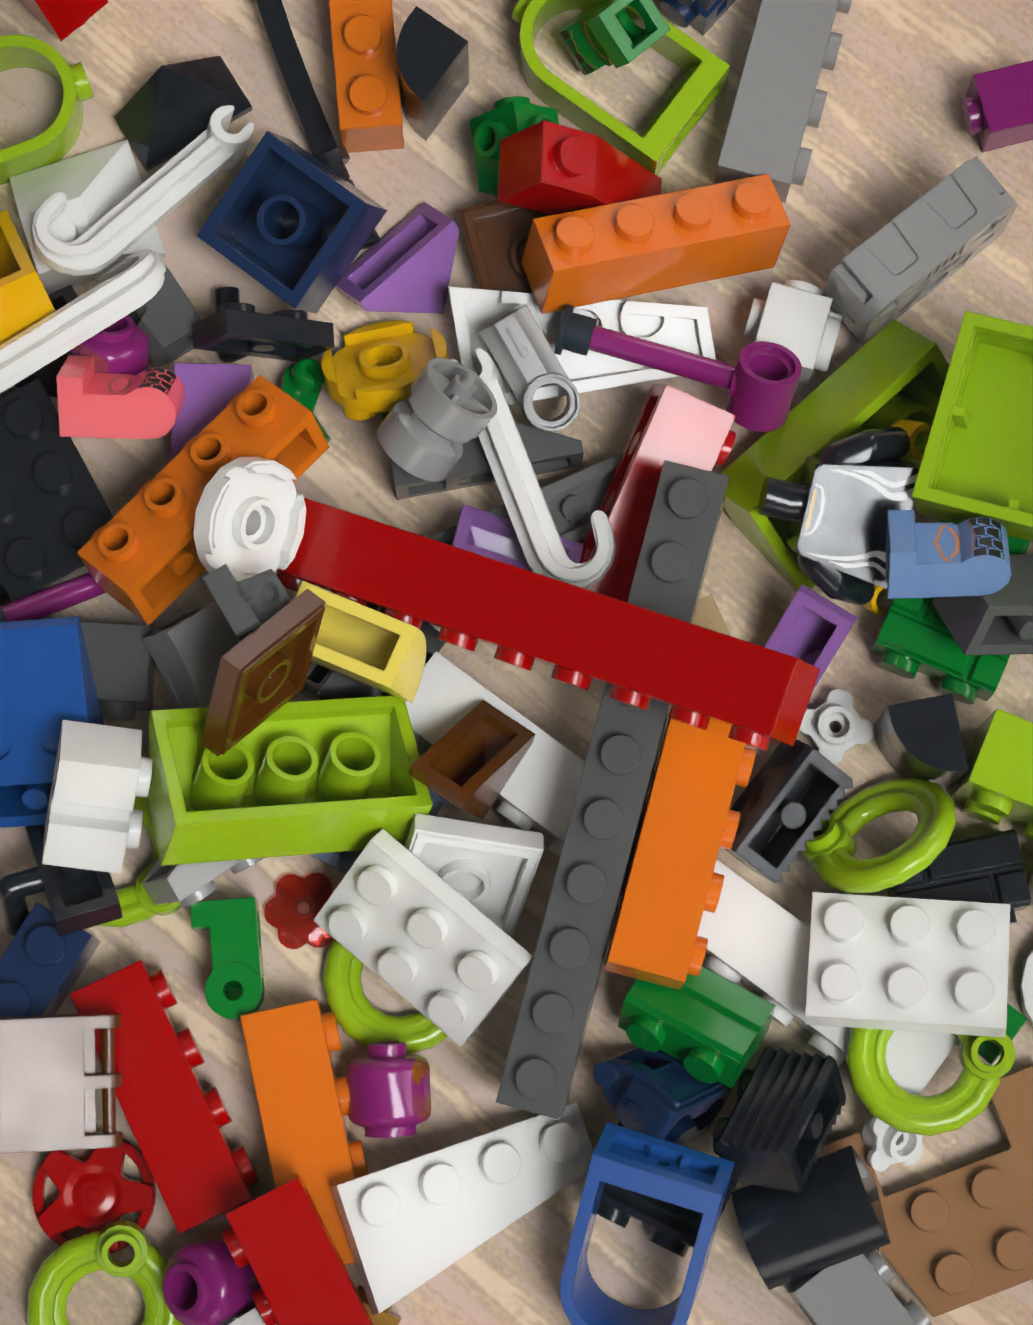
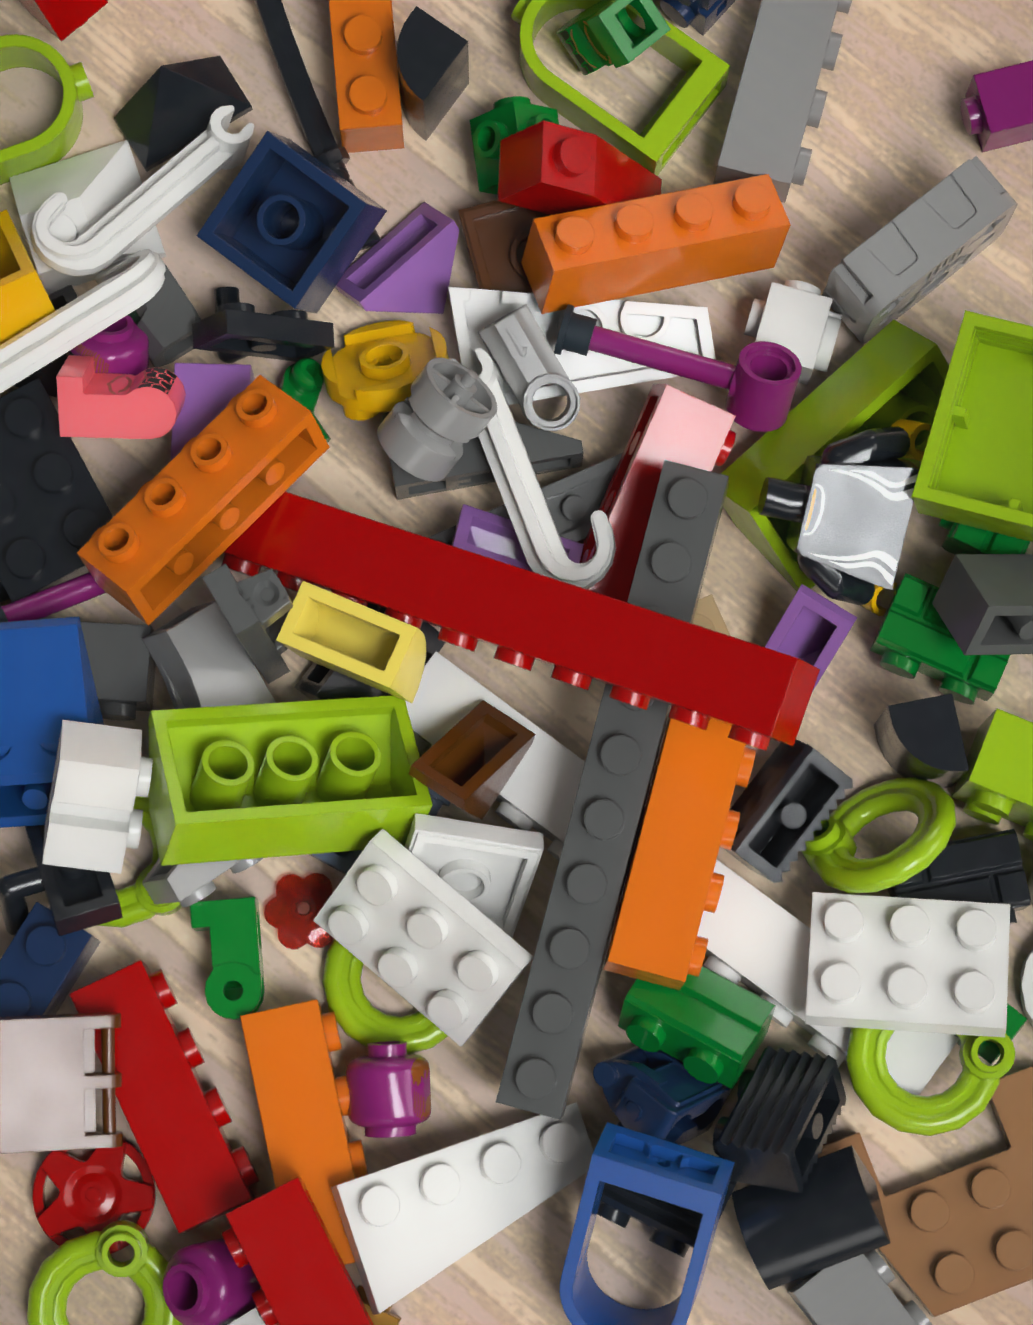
white plate [193,456,306,582] -> none
reddish brown plate [200,588,325,756] -> none
white plate [799,689,874,765] -> none
white plate [862,1114,924,1172] -> none
medium blue leg [885,510,1011,599] -> none

